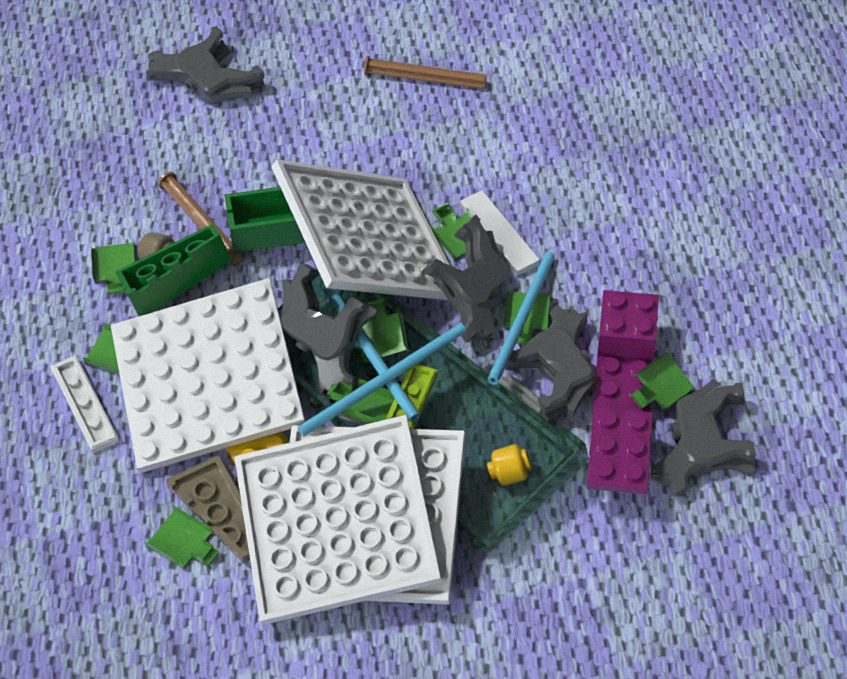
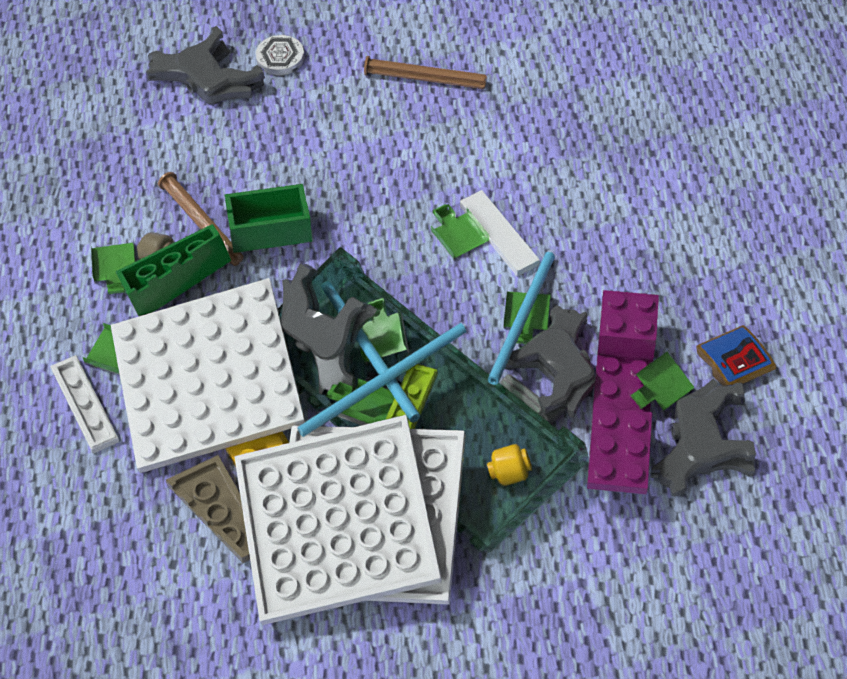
bright green piece [144,505,219,570] -> none
white plate [272,159,450,300] -> none
dark grey animal [421,214,509,343] -> none
none -> white tile [256,35,304,76]
none -> slope [696,325,776,386]

